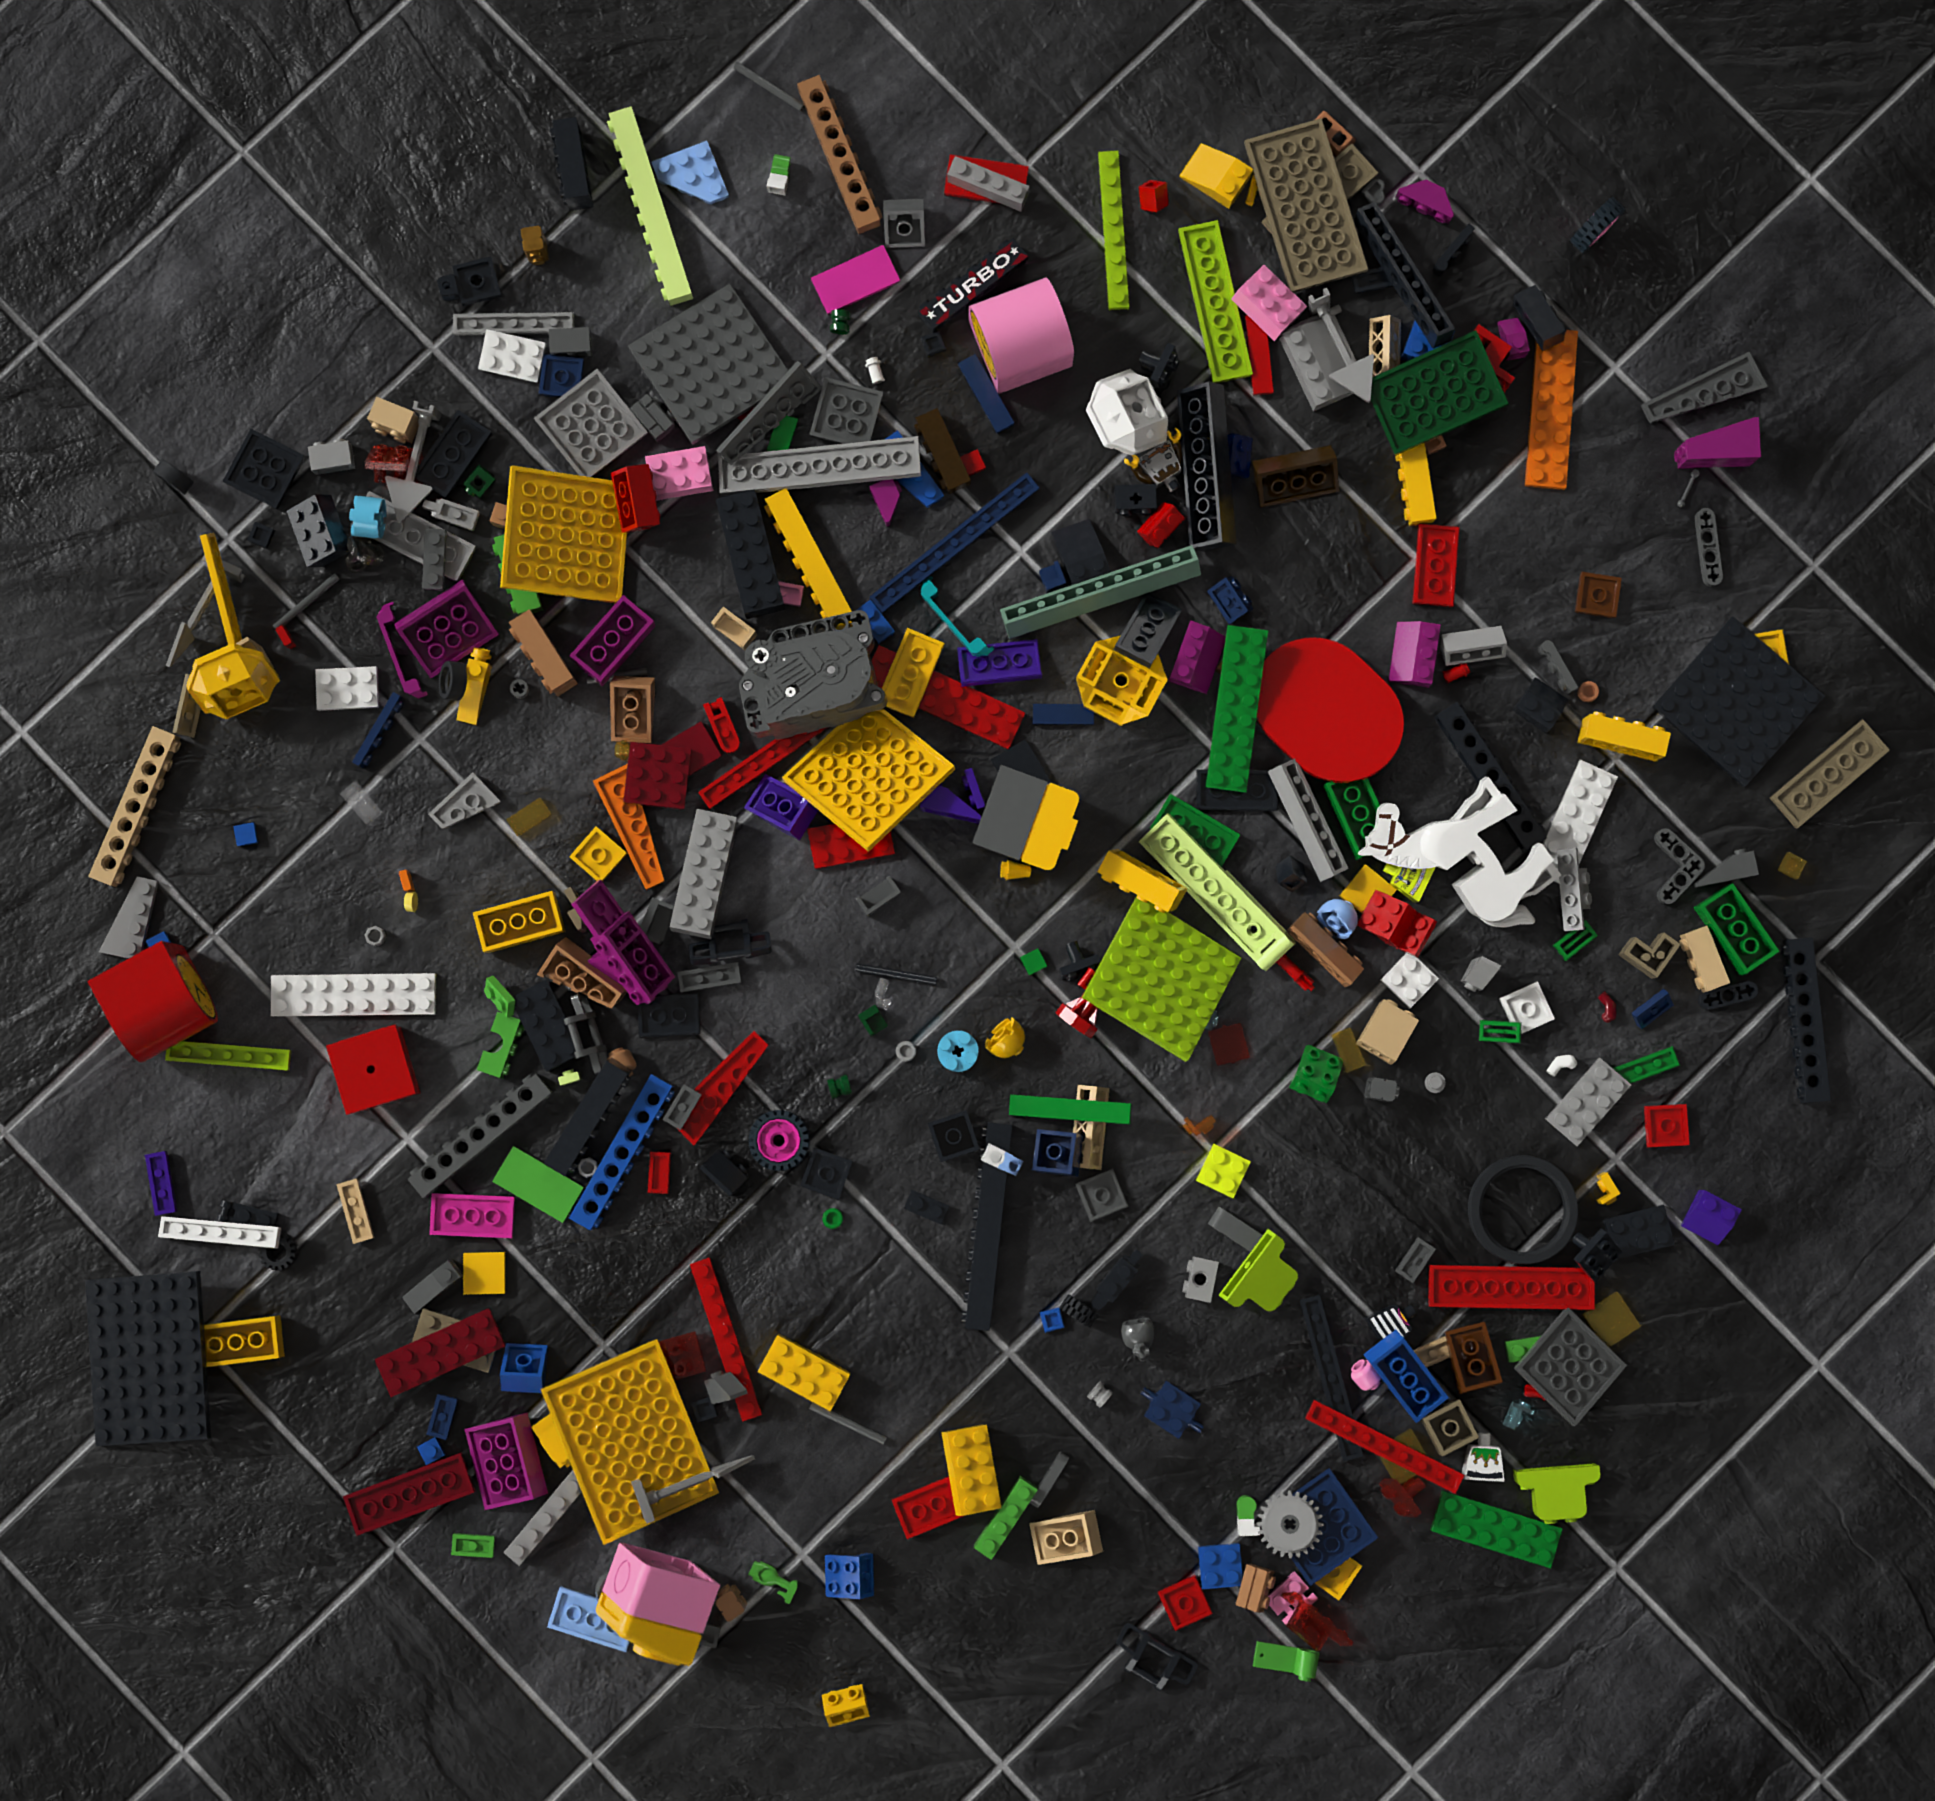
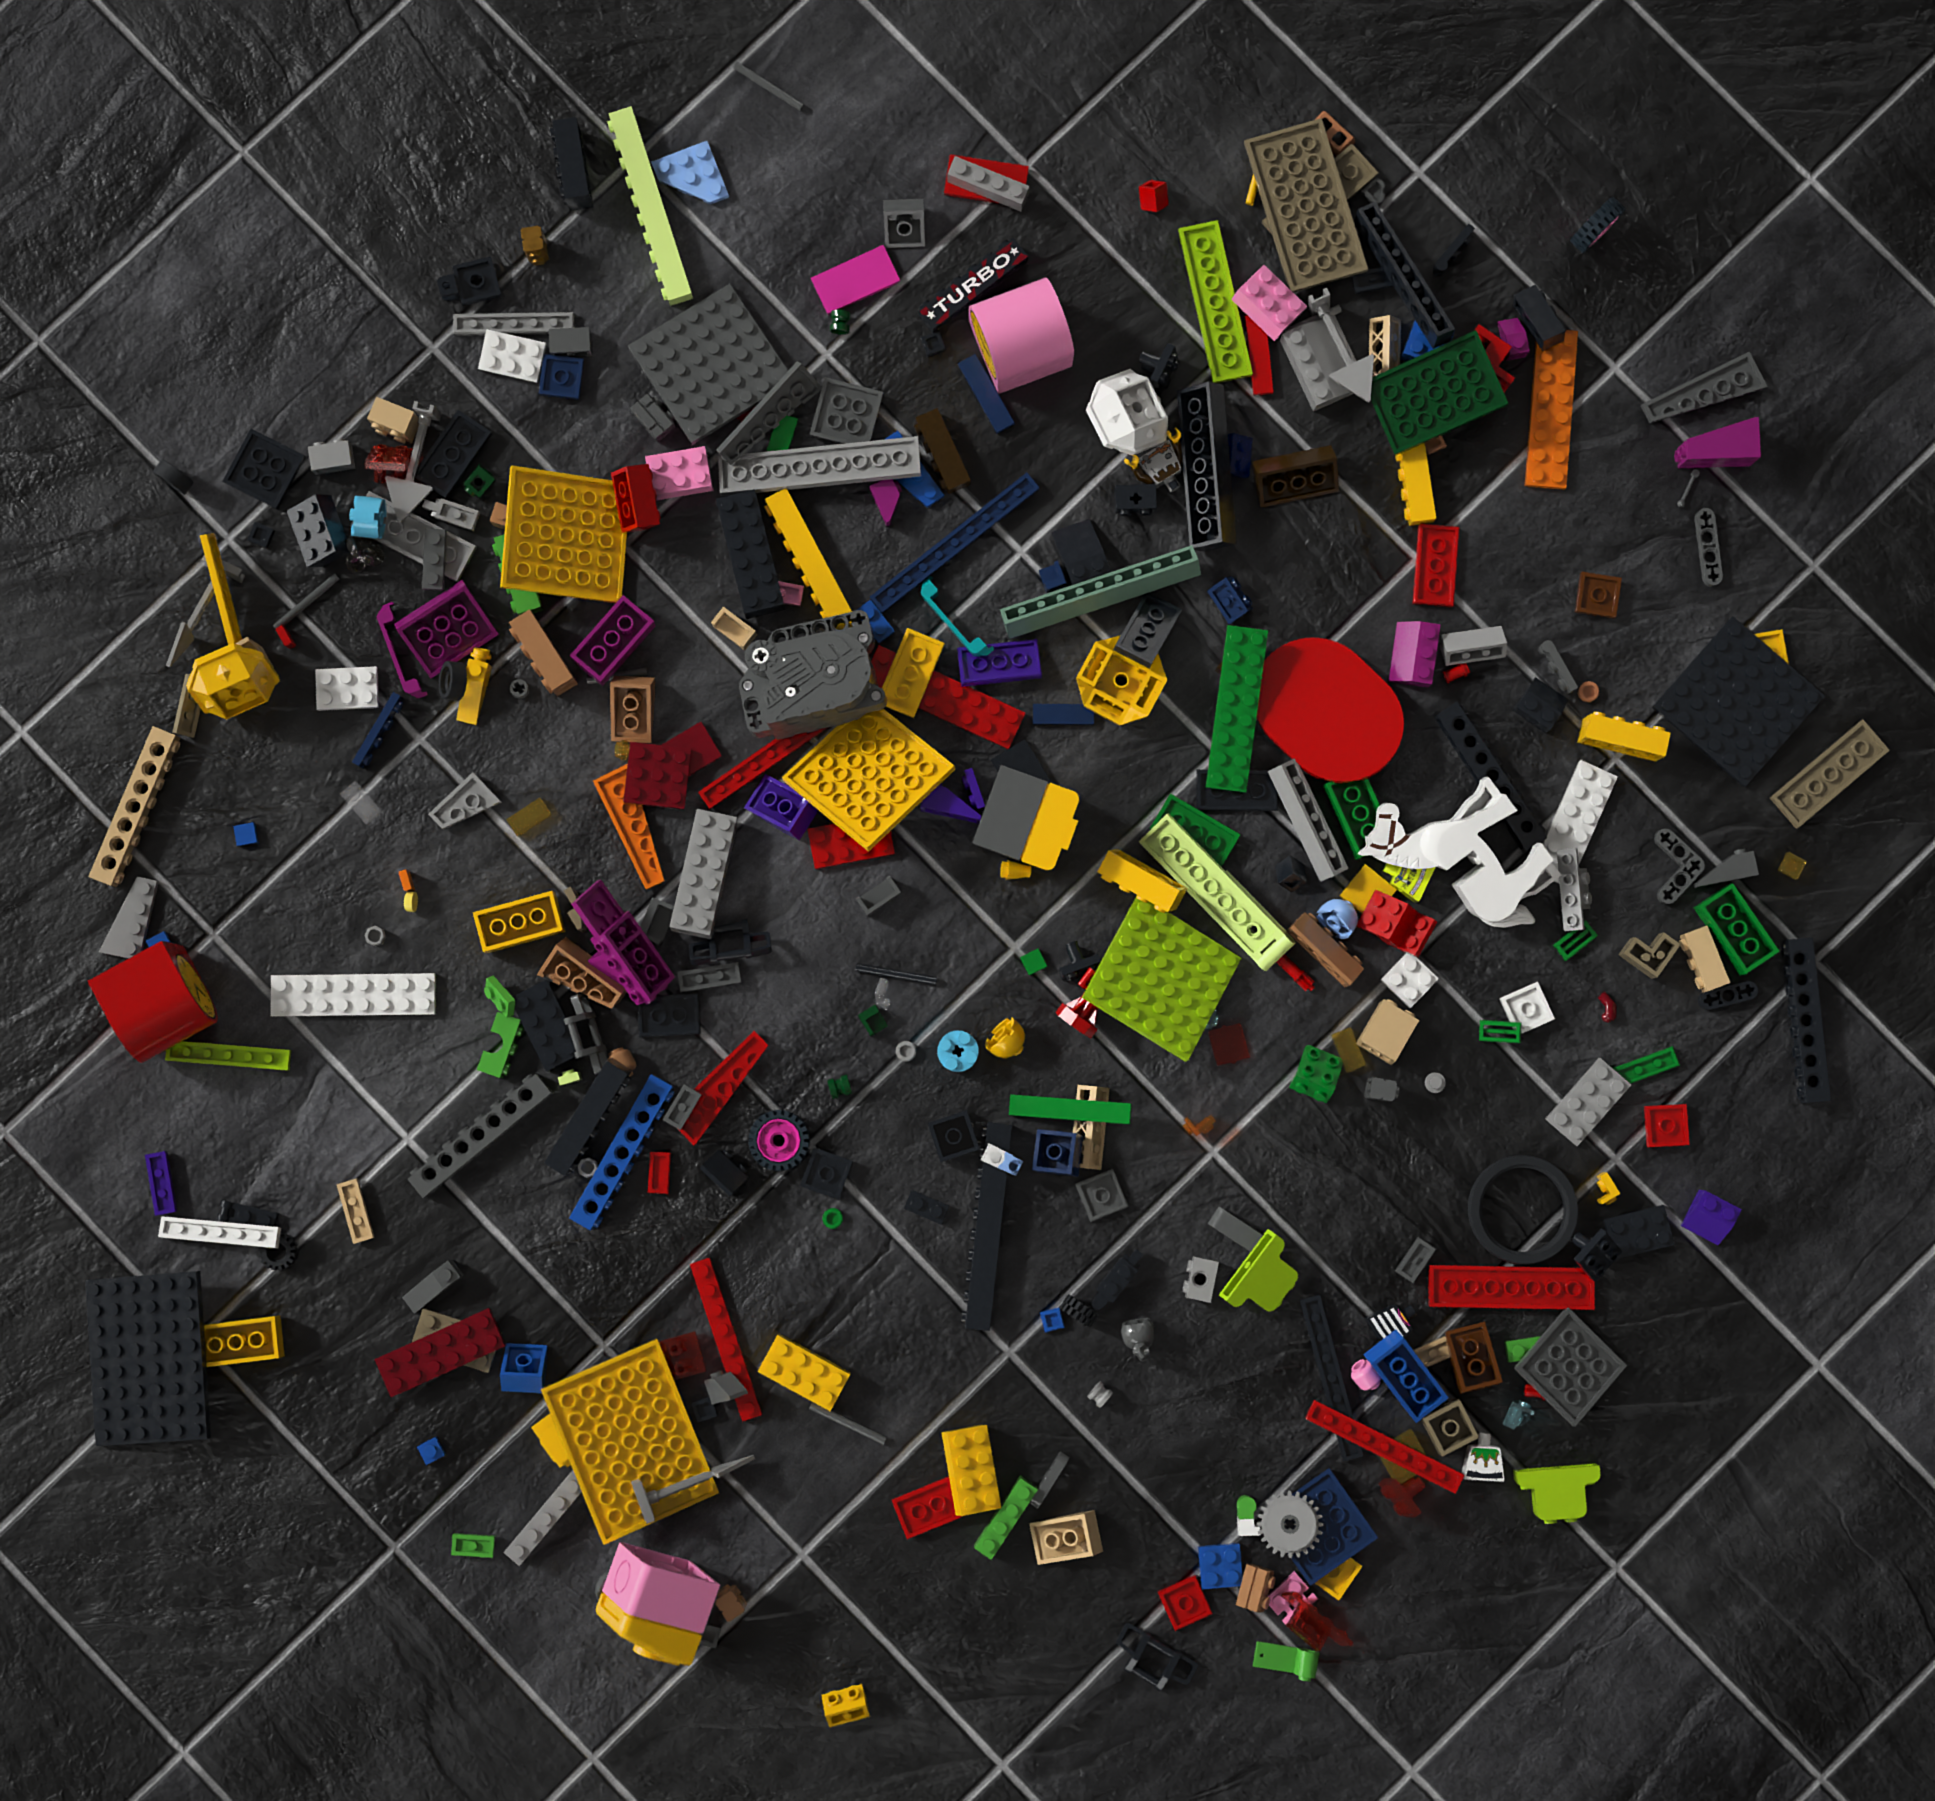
red container [326,1024,420,1115] -> none
dark red plate [343,1452,476,1536] -> none
dark blue plate [426,1394,459,1440] -> none
dark pink plate [429,1193,515,1238] -> none
yellow tile [463,1252,506,1295] -> none
magenta slope [465,1412,548,1510] -> none
bright green tile [492,1146,585,1223] -> none
light grey plate [534,369,648,477] -> none
light blue tile [547,1586,630,1652] -> none
yellow plate [569,826,627,882] -> none
red plate [703,697,740,754] -> none
bright green piece [748,1561,798,1604] -> none
leg [767,154,791,196] -> none
medium nougat brick [797,75,883,235] -> none
blue bracket [825,1553,874,1599] -> none
white pin [865,357,885,384] -> none
red tile [960,449,986,476] -> none
lime plate [1098,151,1129,310] -> none
red brick [1137,502,1185,548] -> none
dark blue plate [1141,1381,1204,1439] -> none
magenta slope [1169,620,1225,694] -> none
yellow slope [1179,143,1253,209] -> none
neon yellow plate [1196,1144,1251,1199] -> none
magenta slope [1395,179,1454,224] -> none
green plate [1430,1490,1562,1569] -> none
light grey slope [1461,956,1501,992] -> none
white arm [1546,1055,1577,1077] -> none
clear yellow tile [1583,1291,1641,1347] -> none
dark blue plate [1631,989,1674,1029] -> none

